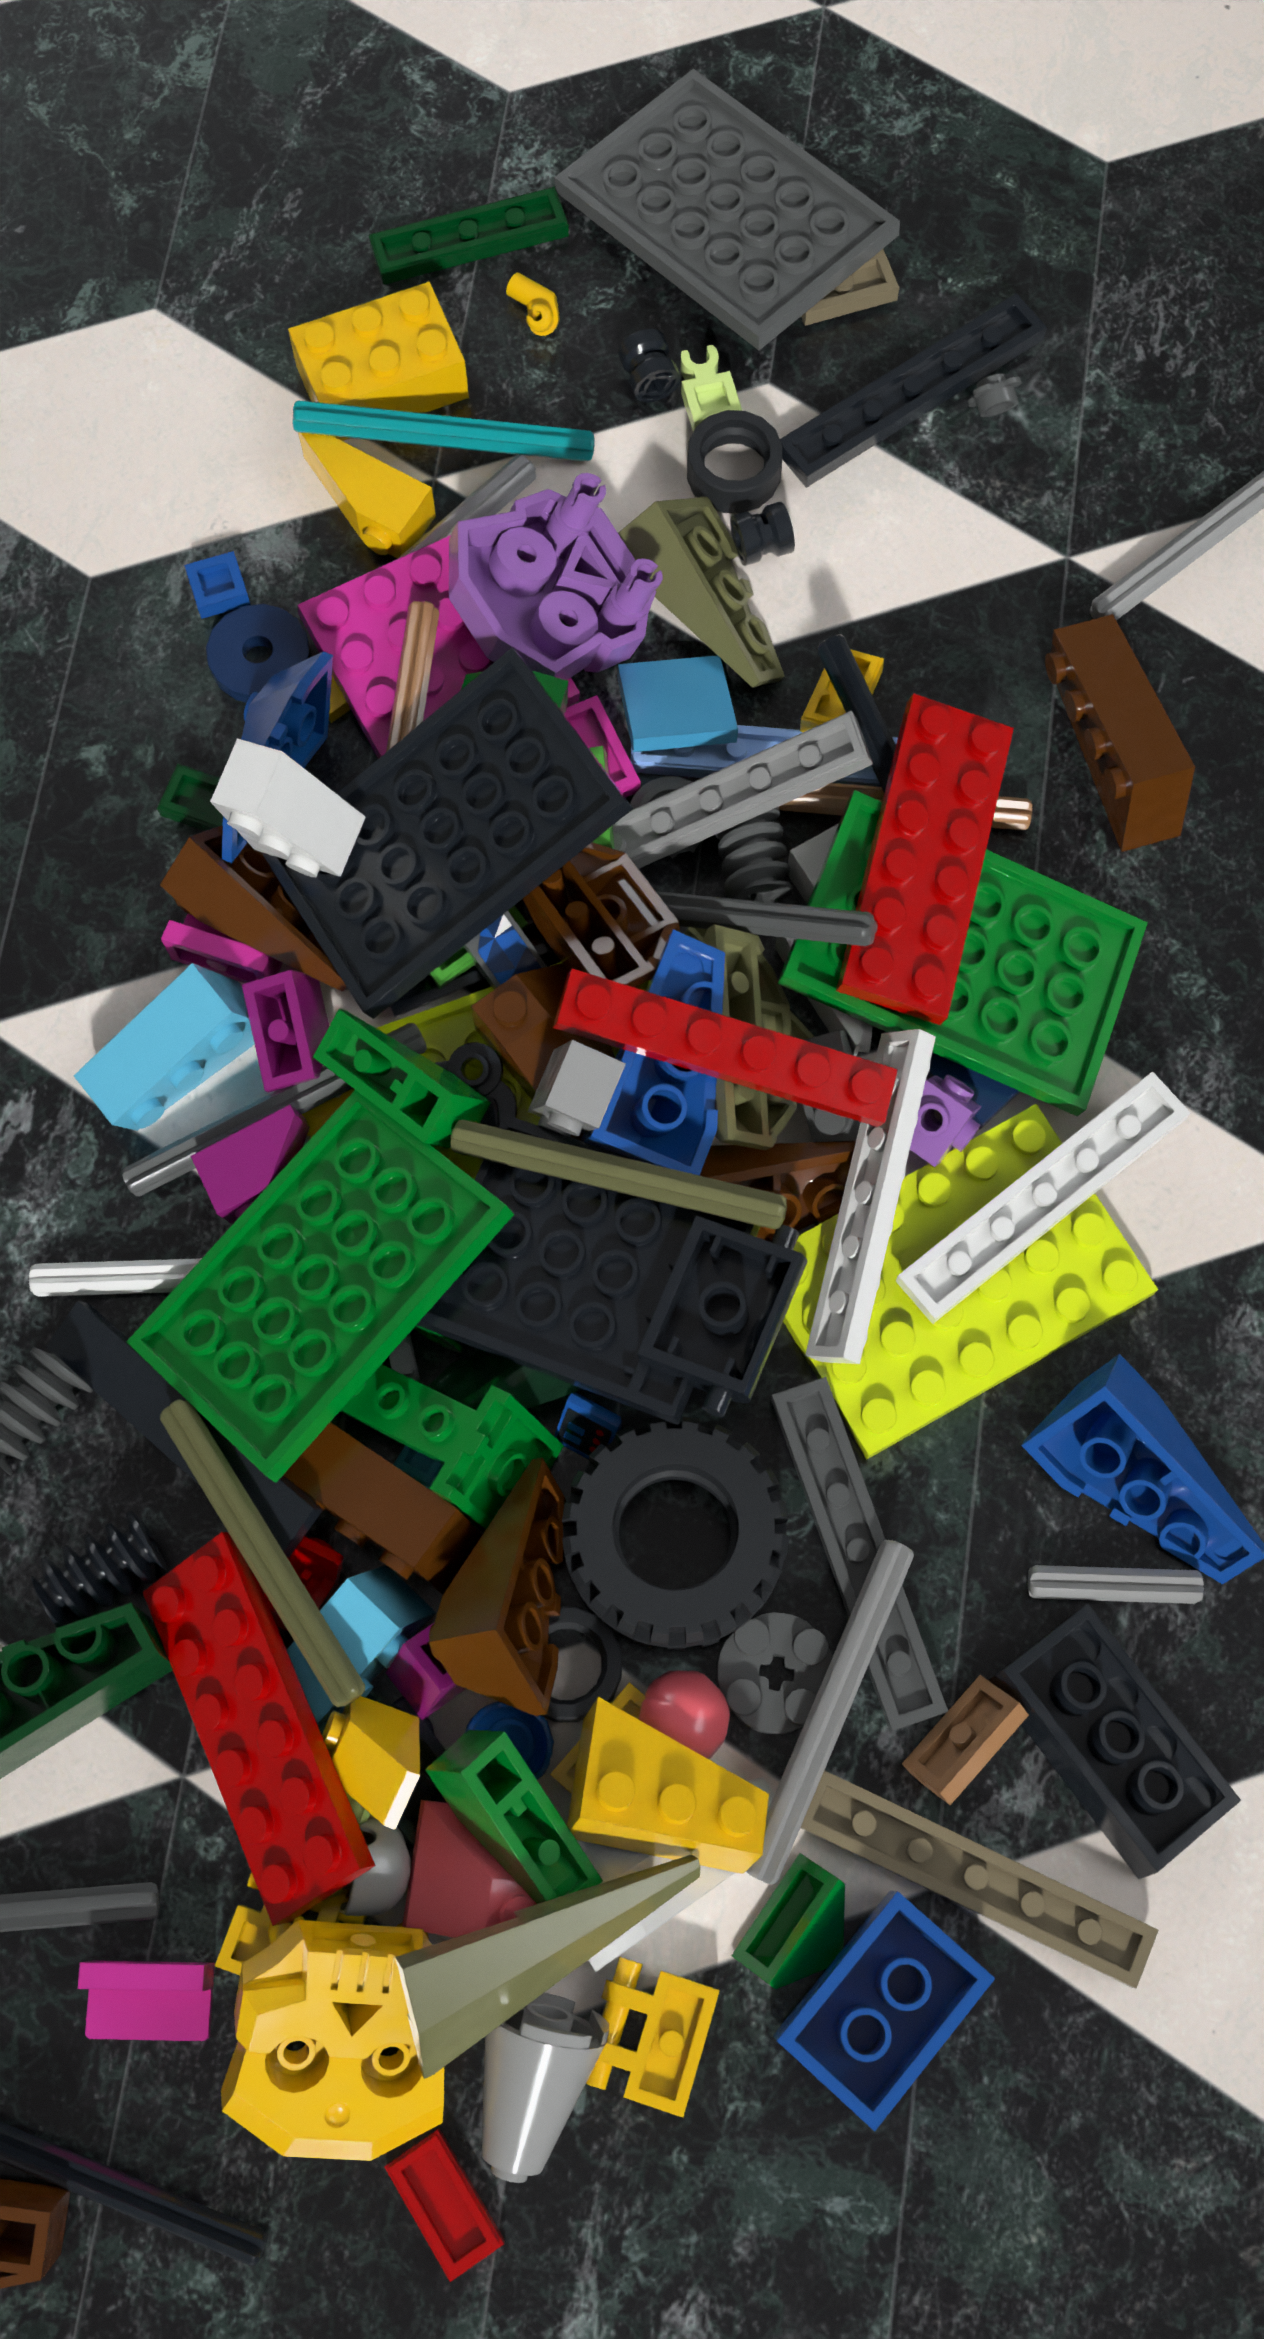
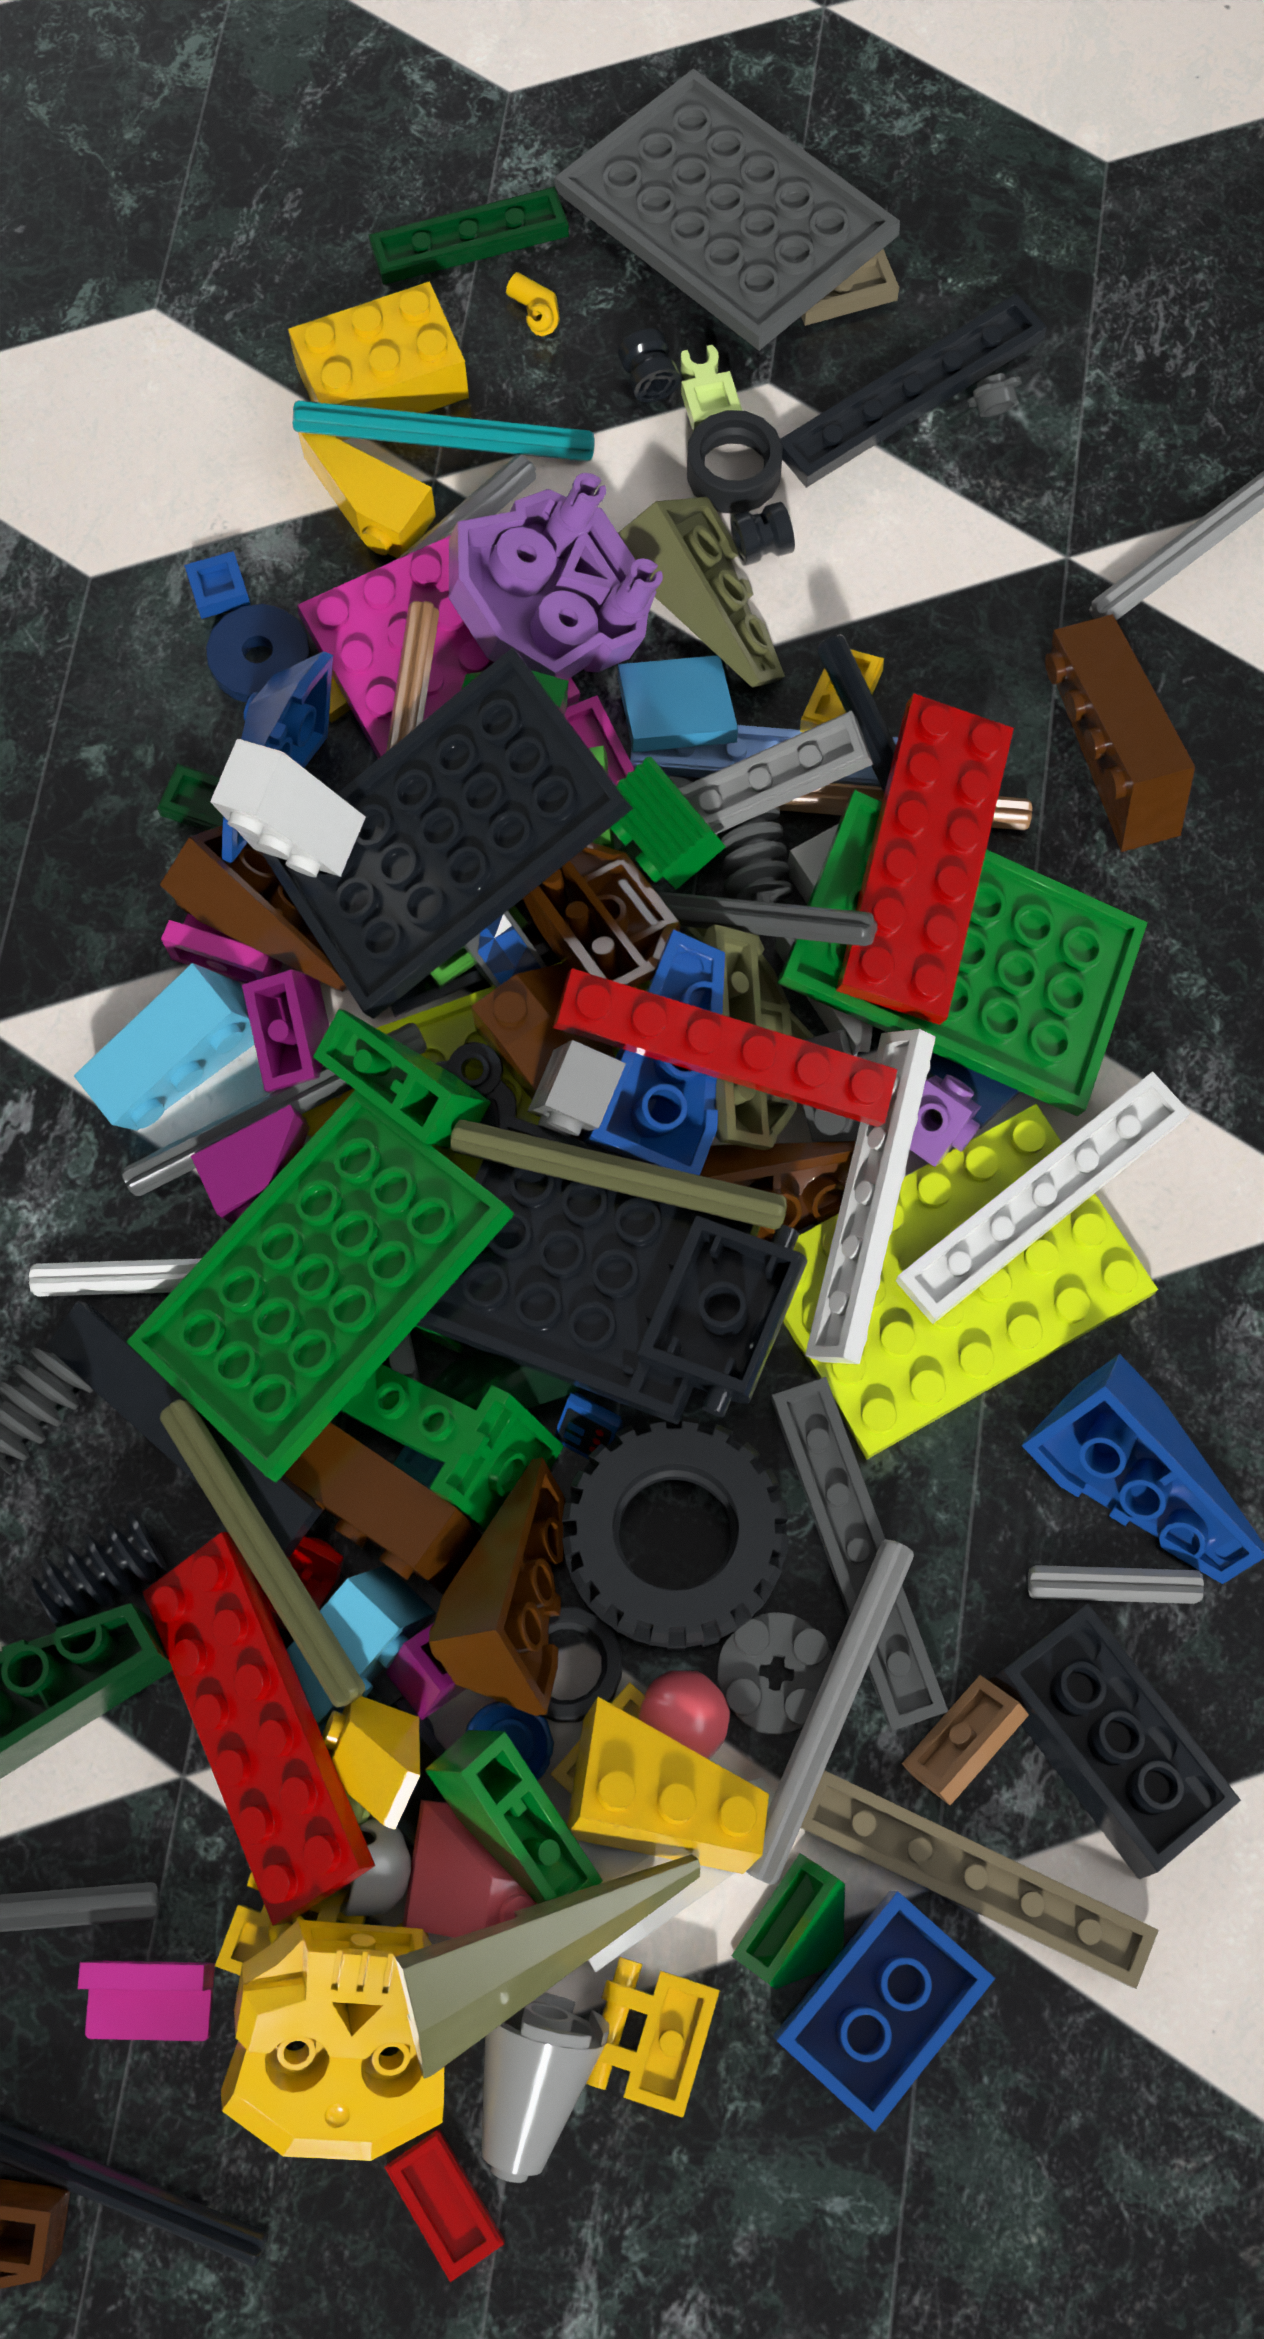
none -> green brick [610,757,726,889]

